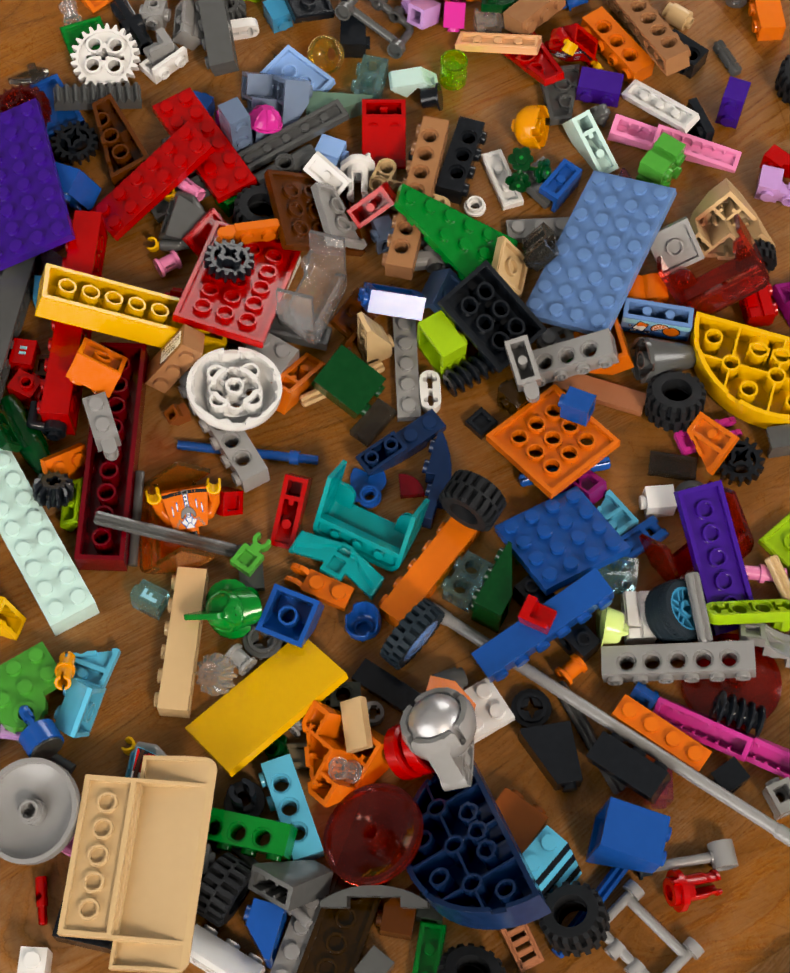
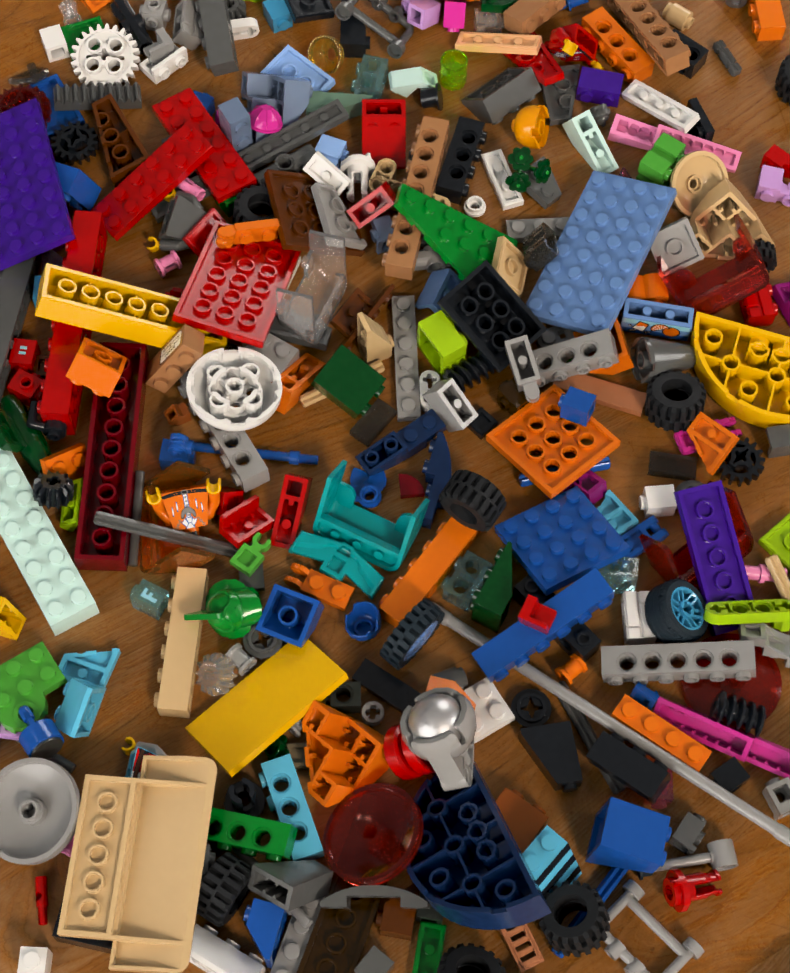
light orange pin [54,651,76,690] -> none
light grey brick [82,392,122,461] -> none
black gear [204,239,255,283] -> none
clear bush [328,757,362,783] -> none
tan tile [340,696,373,753] -> none
window [358,282,426,321] -> none
blue panel [538,158,583,213] -> none
yellowish green piece [596,607,629,647] -> none
light grey axle [685,572,713,642] -> none
dark purple brick [715,76,751,129] -> none
none -> white brick [39,24,70,63]
none -> blue brick [159,433,196,473]
none -> red bracket [219,495,275,549]
none -> light grey brick [423,378,479,432]
none -> dark grey slope [461,67,542,125]
none -> dark grey brick [668,811,707,856]
none -> tan dish [670,151,728,217]

